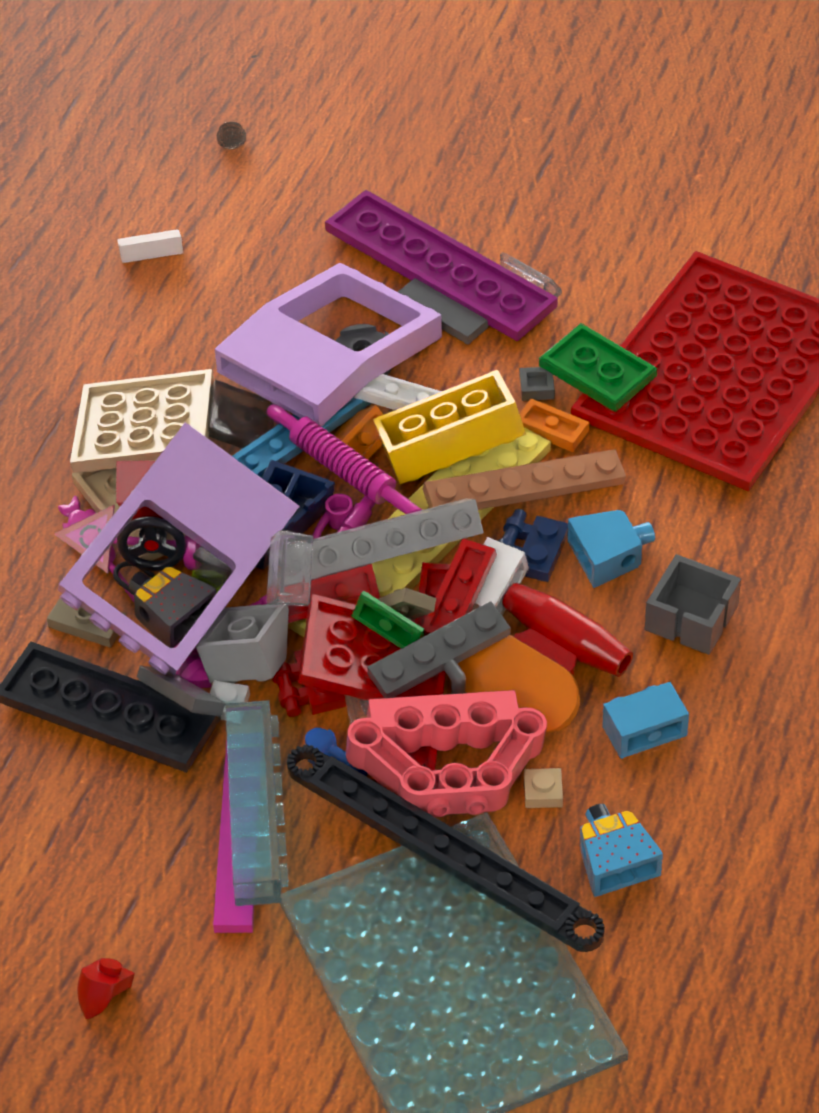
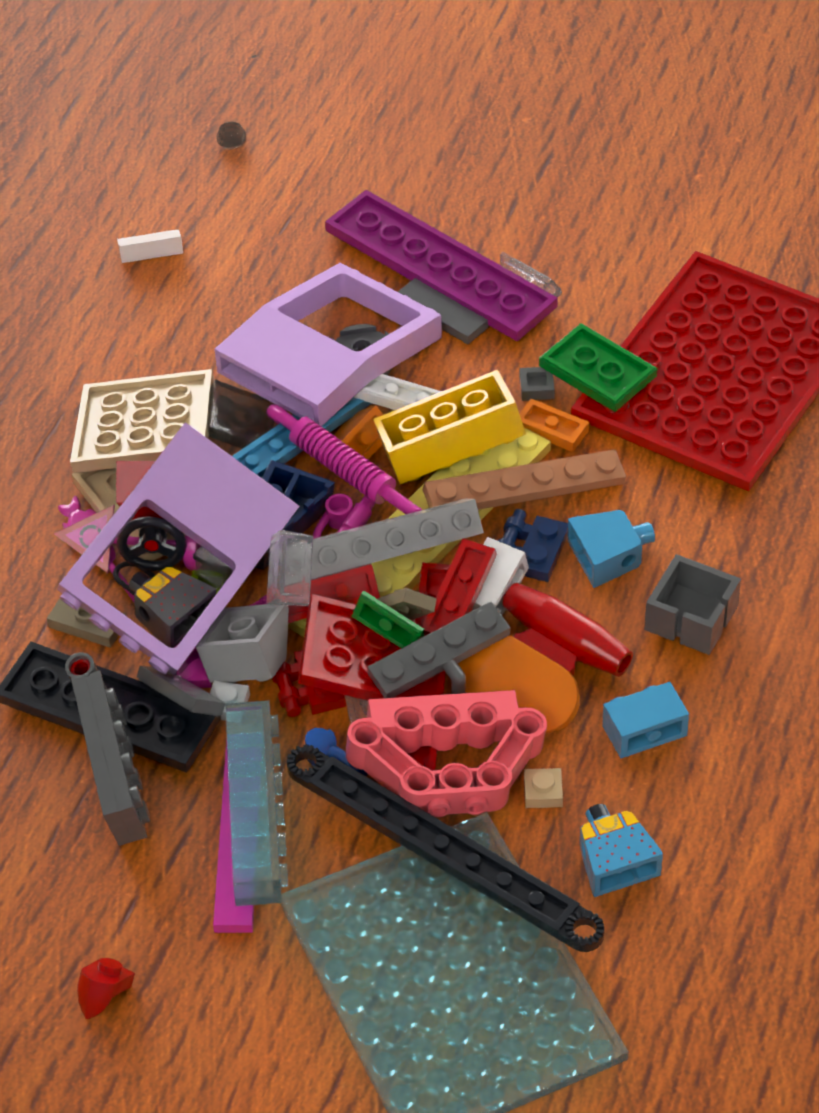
none -> dark grey hinge [65,652,151,846]

